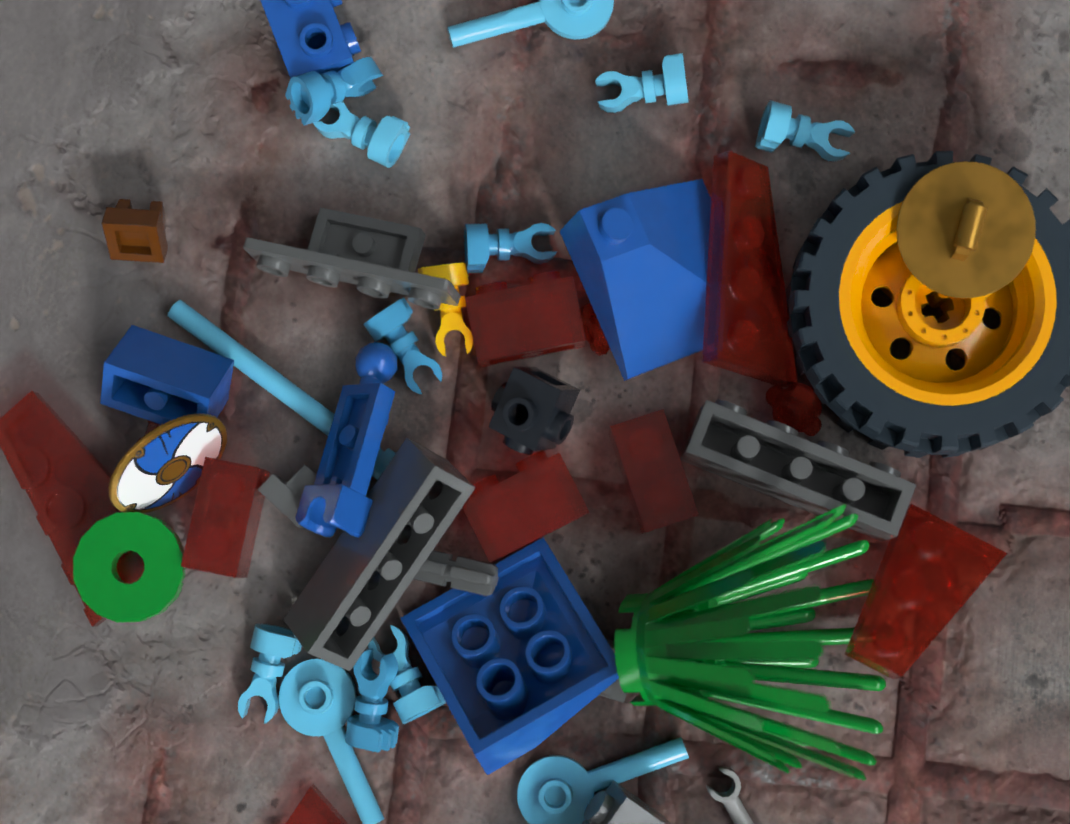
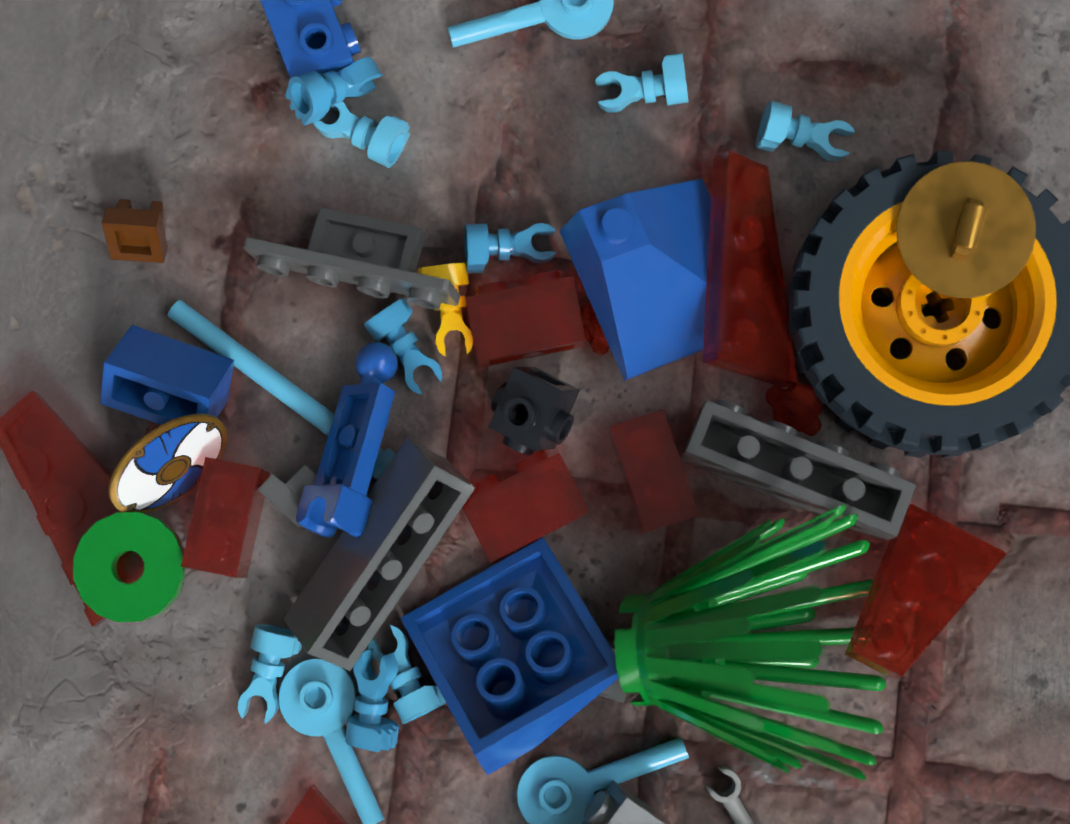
dark grey piece [414,550,499,596] -> none

